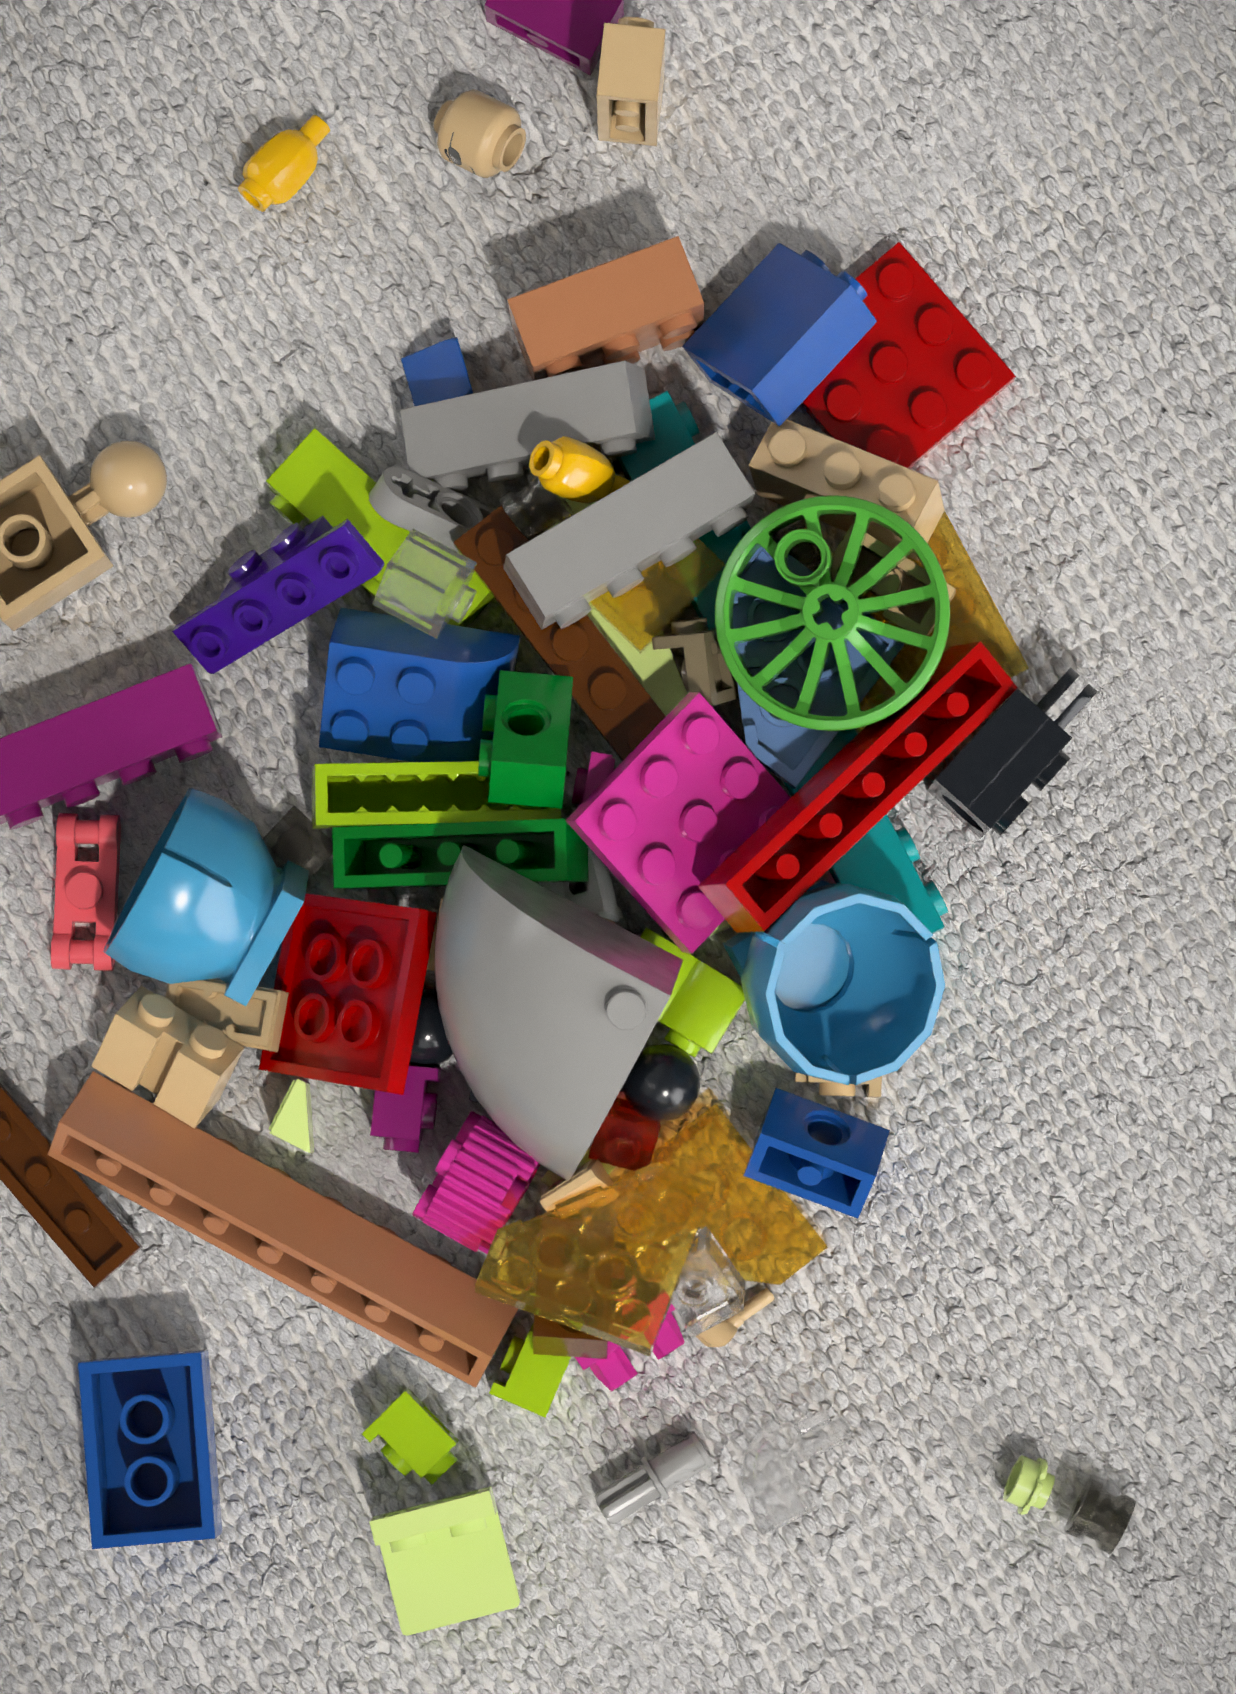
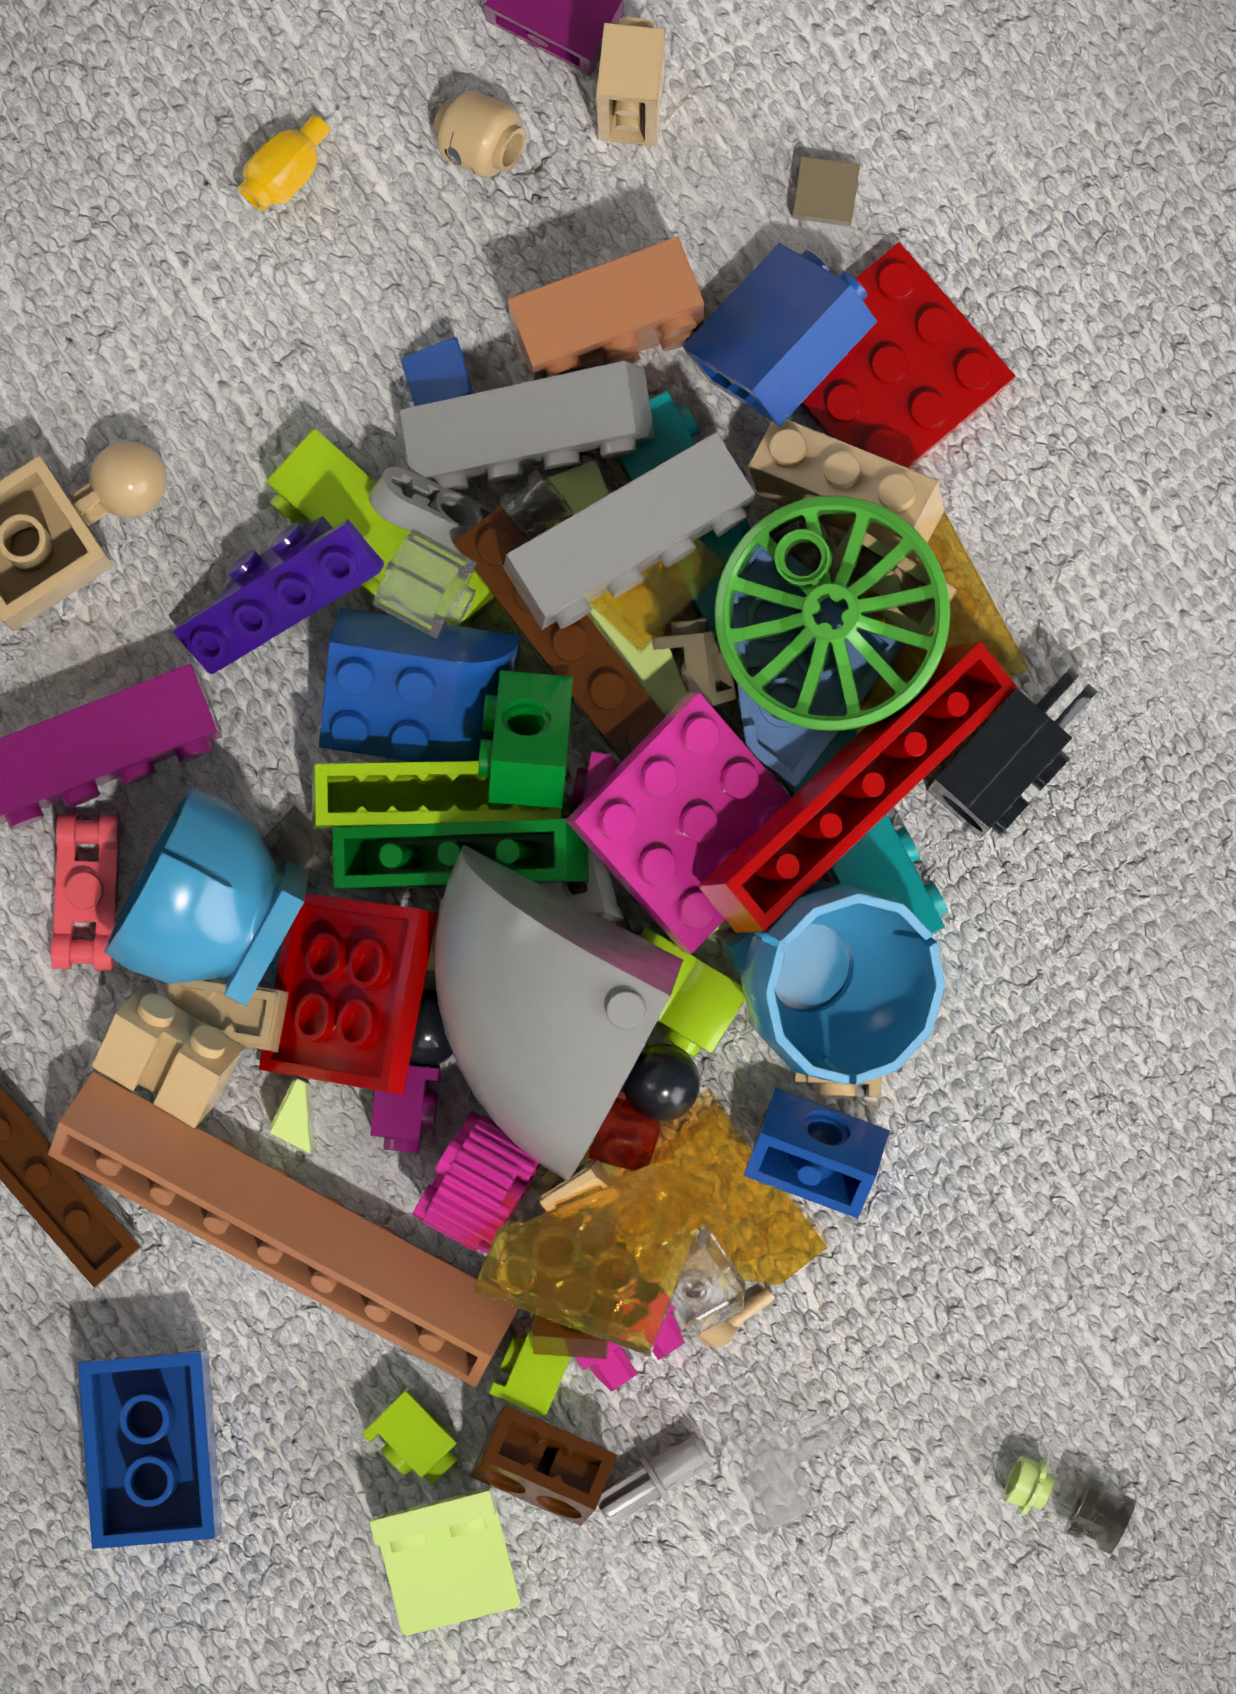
yellow plant [529,436,630,504] -> none
none -> reddish brown brick [470,1404,618,1526]
none -> dark tan tile [792,156,860,227]

